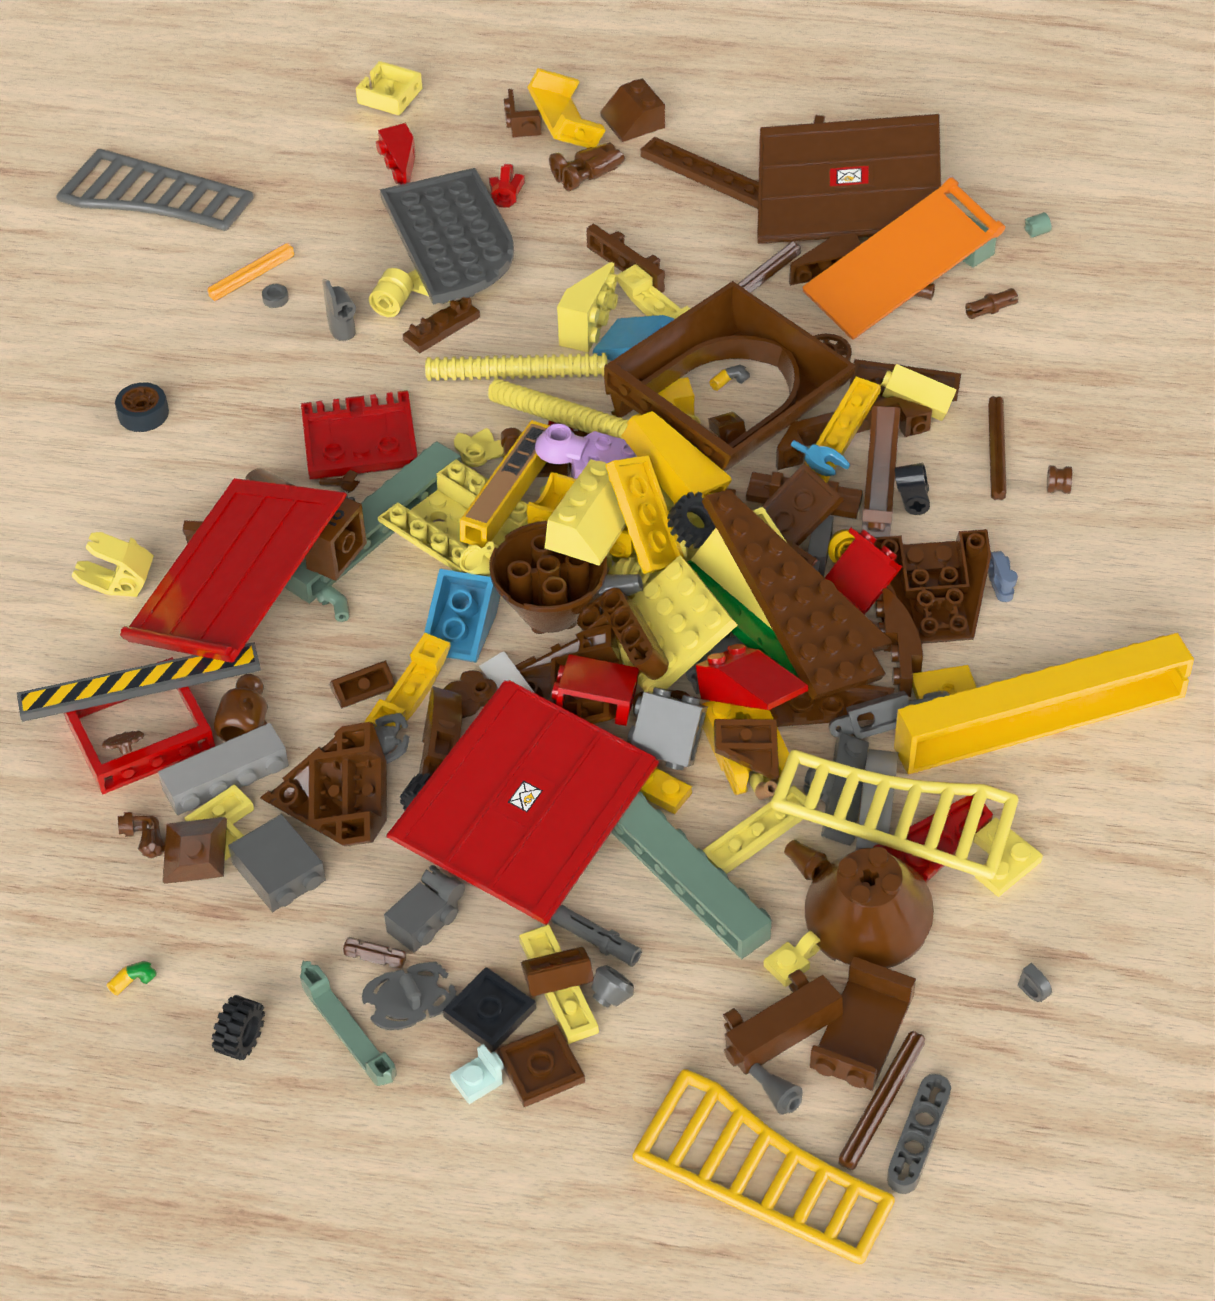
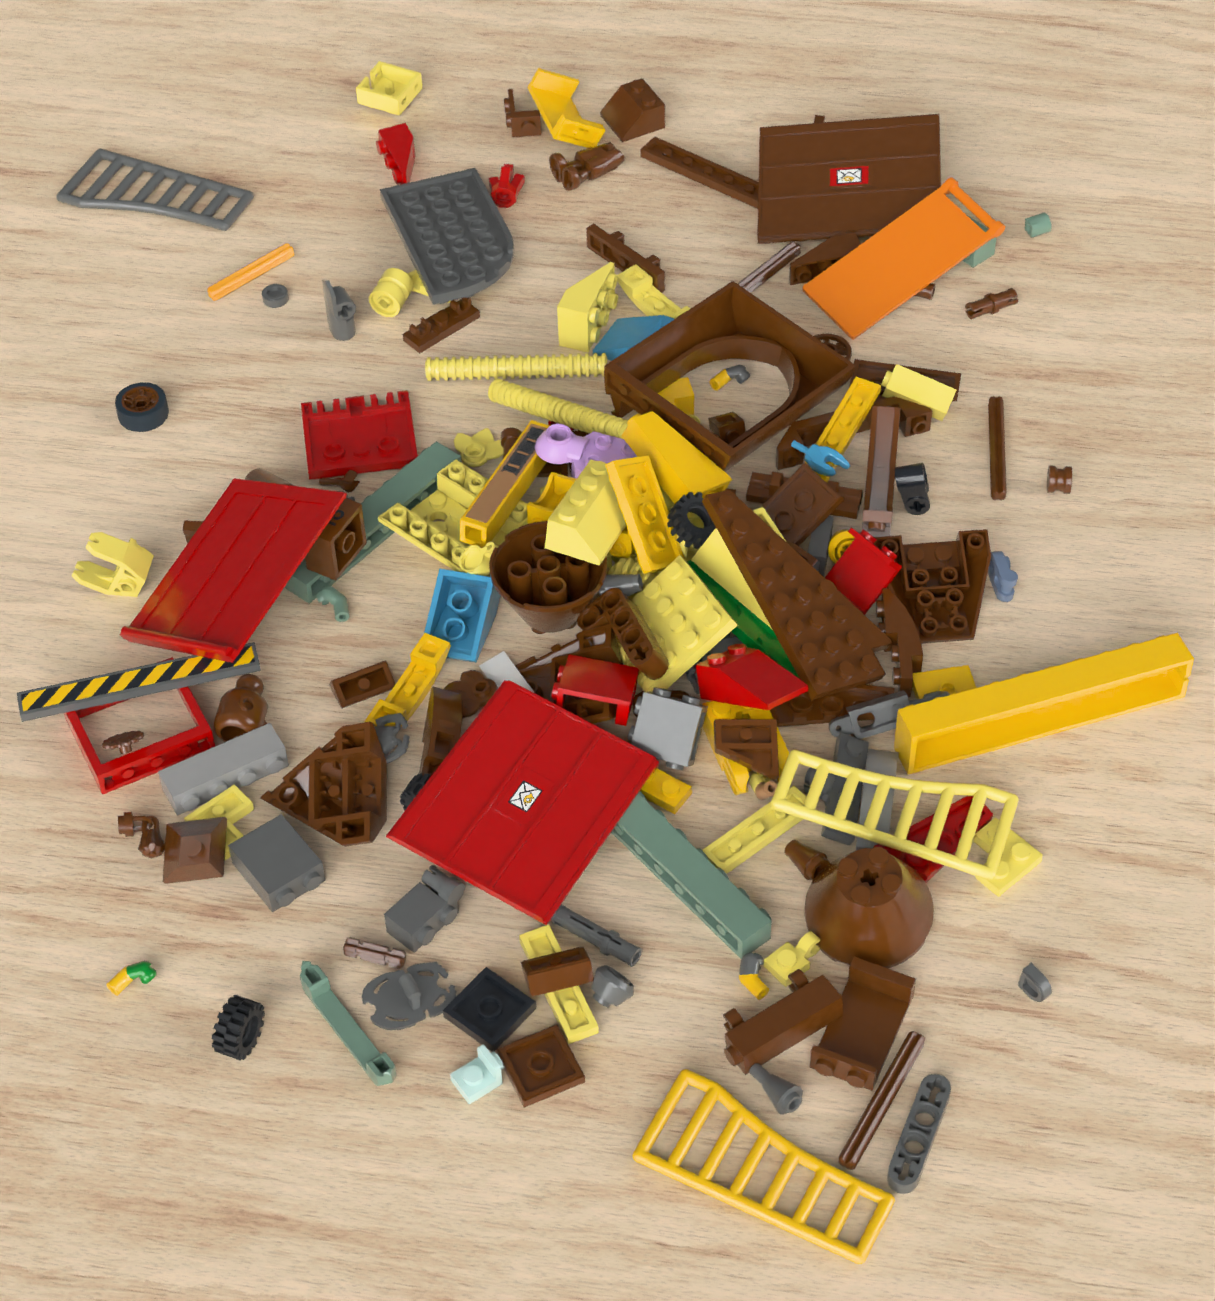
none -> arm [739,953,769,1000]

